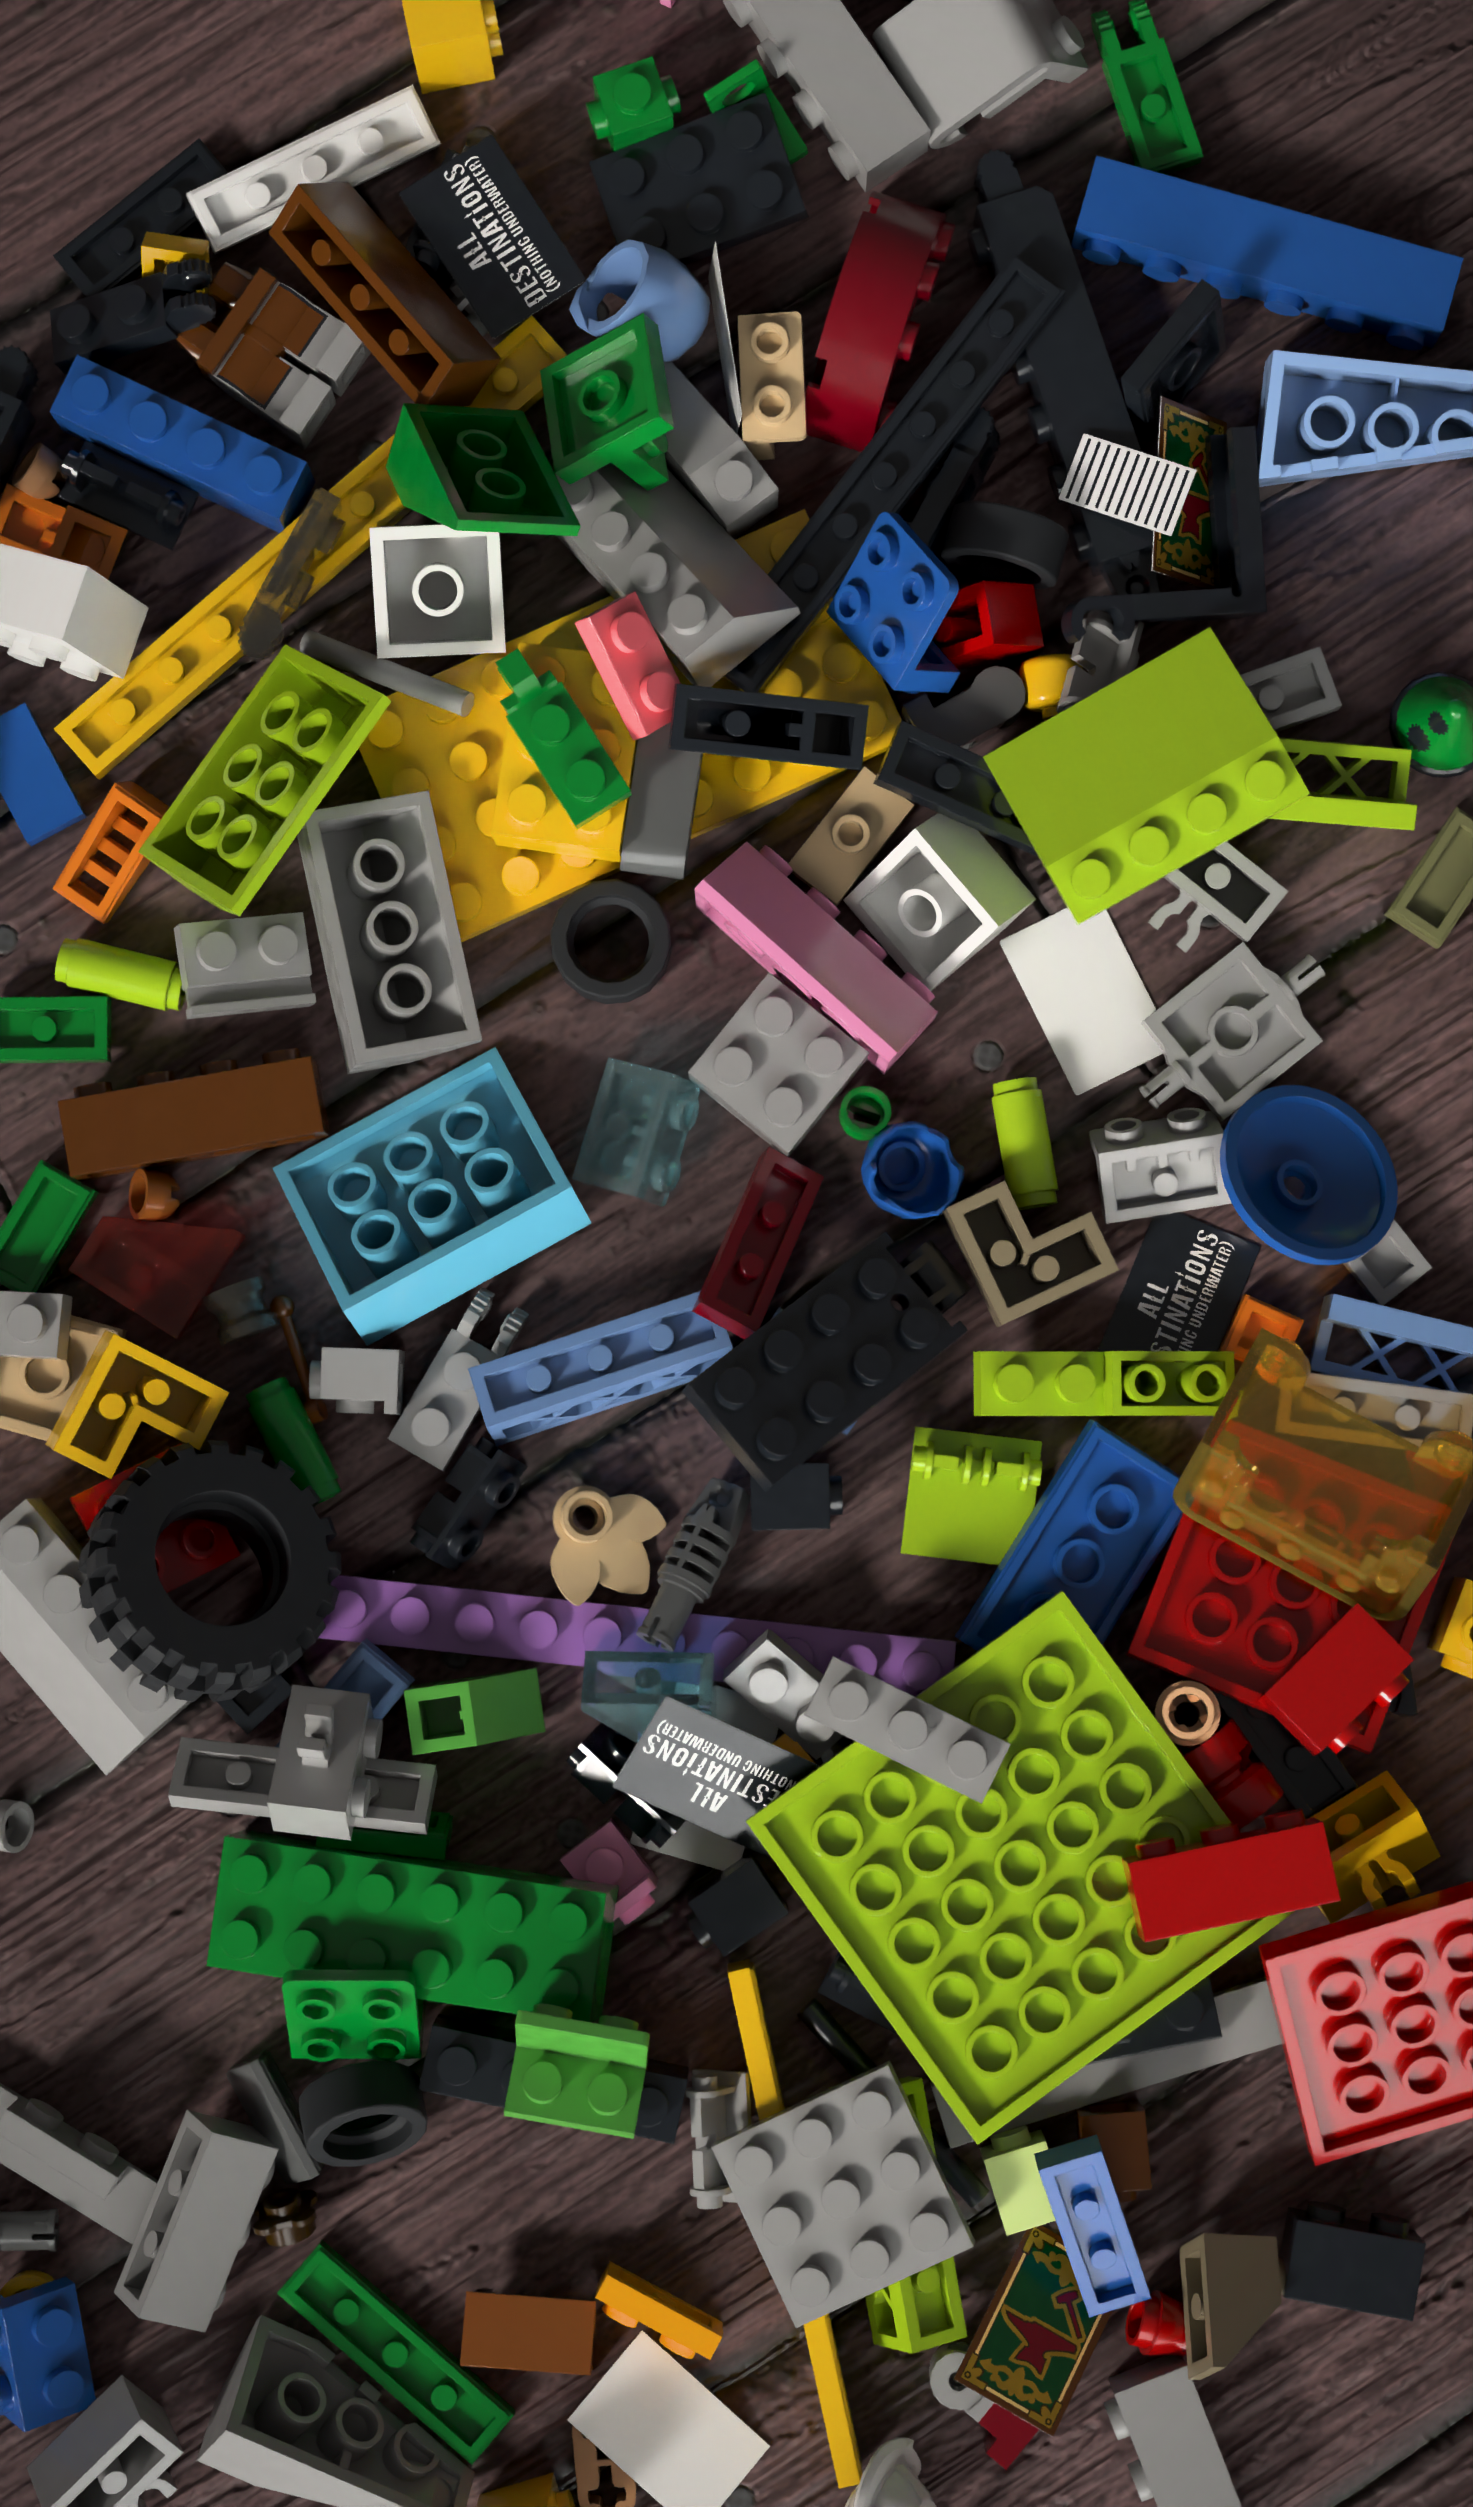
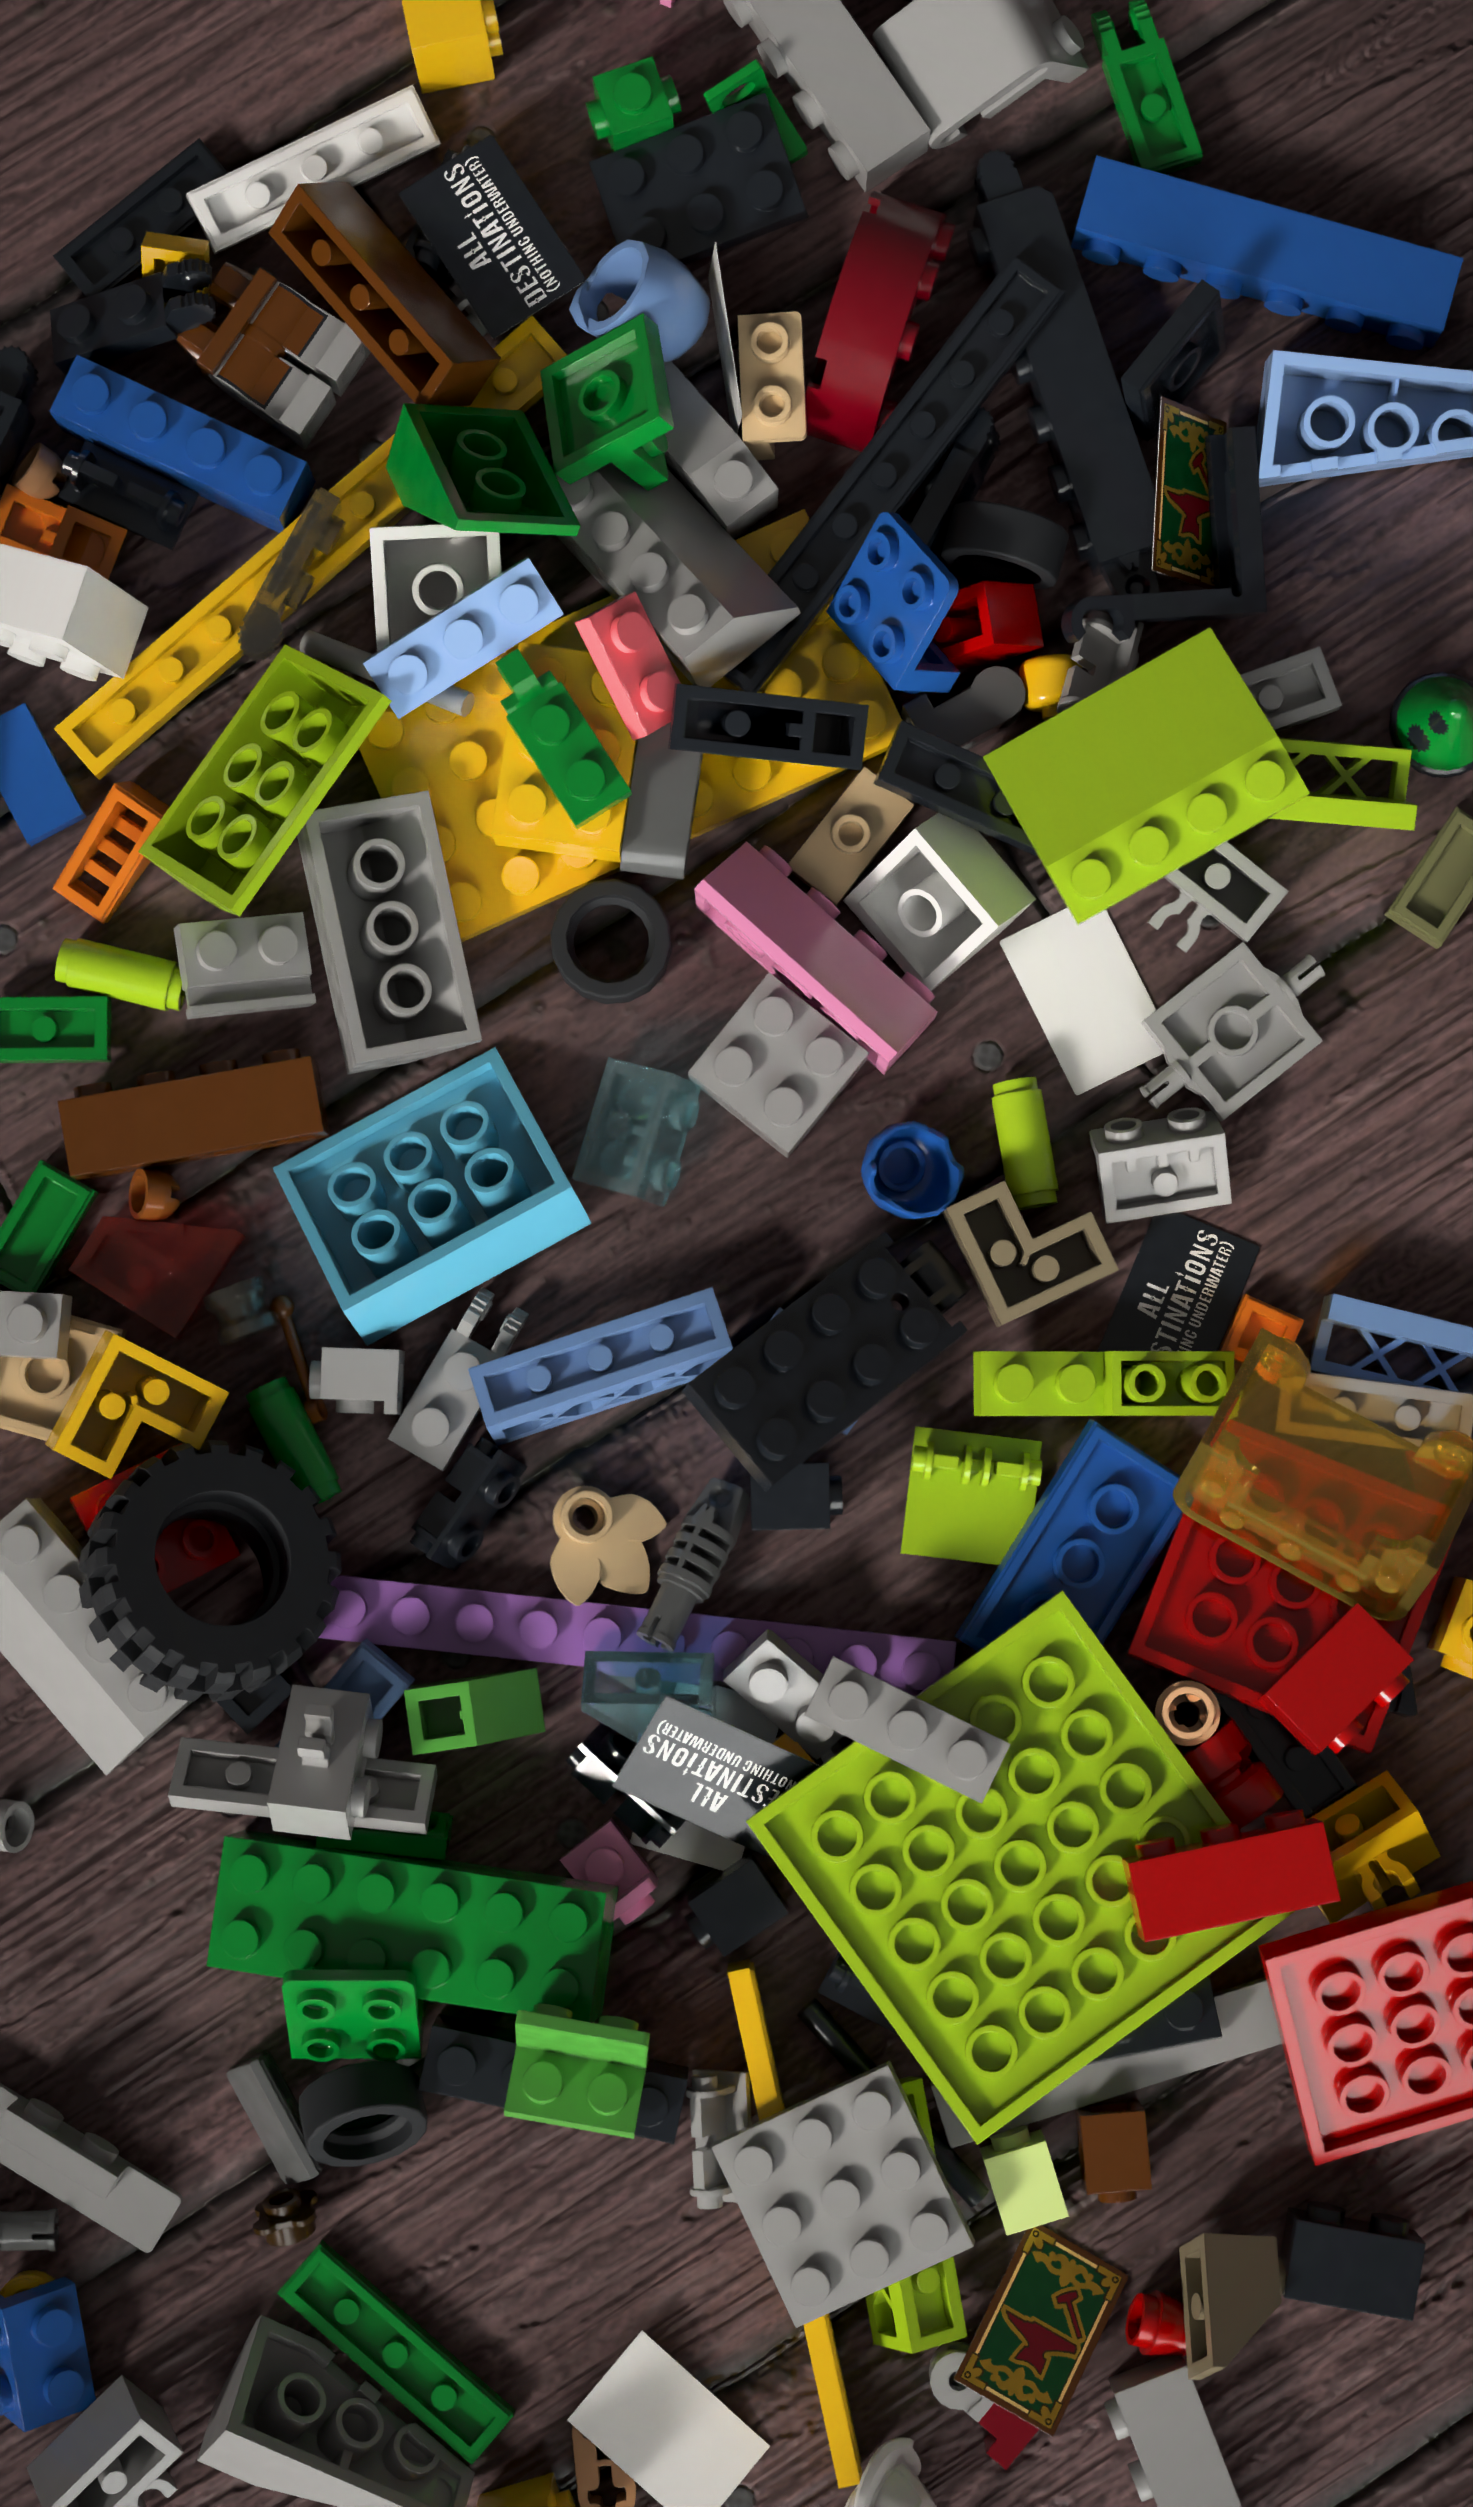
light grey brick [114,2110,279,2333] -> none
dark orange hinge [460,2291,597,2376] -> none
light orange plate [595,2261,723,2360] -> none
dark red plate [692,1147,824,1339] -> none
green hinge [839,1086,891,1141] -> none
plate [1034,2135,1152,2318] -> none
white sticker [1059,433,1197,536] -> none
blue dish [1220,1085,1398,1265] -> none
light grey plate [1343,1219,1432,1306] -> none
none -> light blue brick [363,556,564,719]

